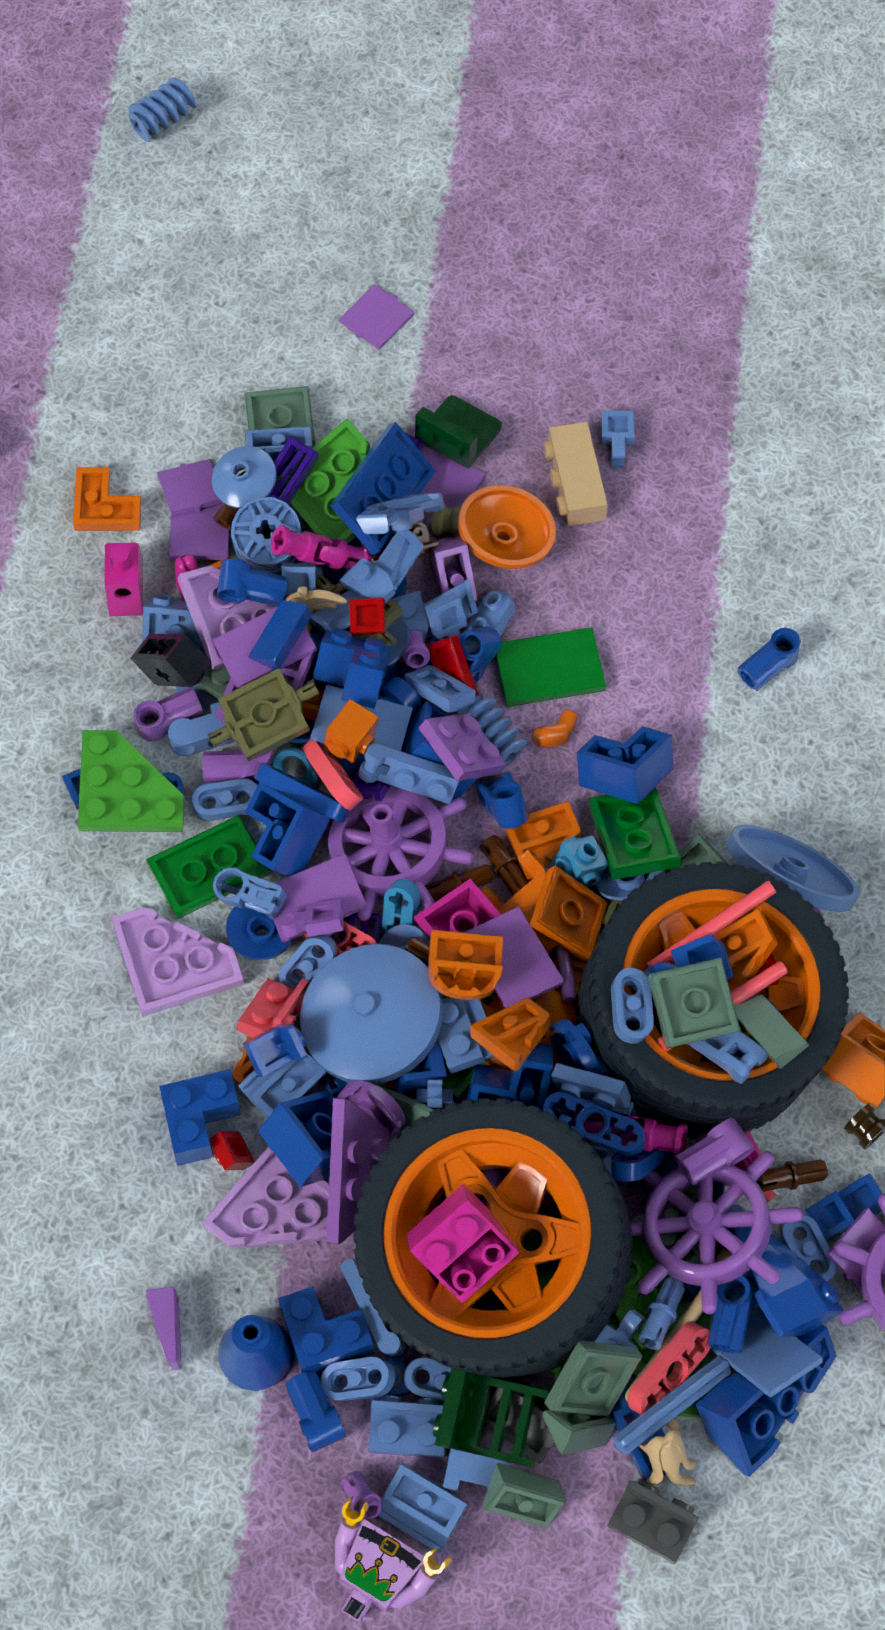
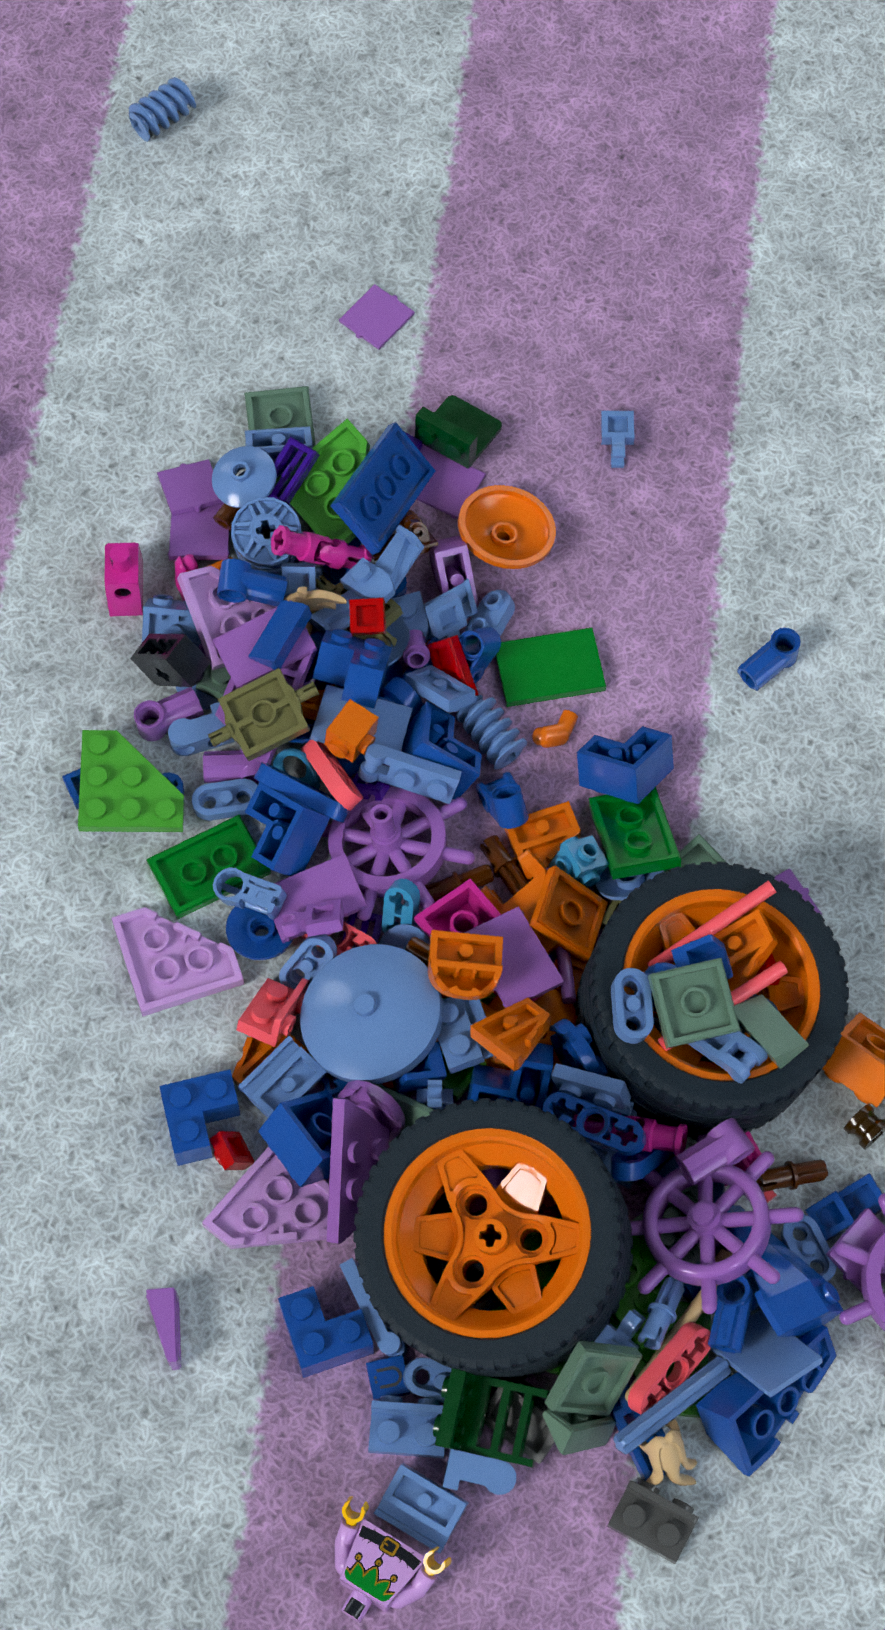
orange plate [73,467,142,531] -> none
blue cone [218,1315,293,1391] -> none
blue bracket [243,1024,307,1077] -> none
blue piece [285,1370,347,1453] -> none
medium blue plate [321,1357,395,1402] -> none
medium lavender pin [340,1471,382,1521] -> none
medium blue plate [356,493,444,534] -> none
dark pink slope [407,1183,520,1303] -> none
medium lavender plate [418,713,507,781] -> none
olive wheel [432,504,461,537] -> none
sand green slope [482,1463,567,1528] -> none
tan brick [543,422,607,526] -> none
medium blue dish [726,825,860,912] -> none

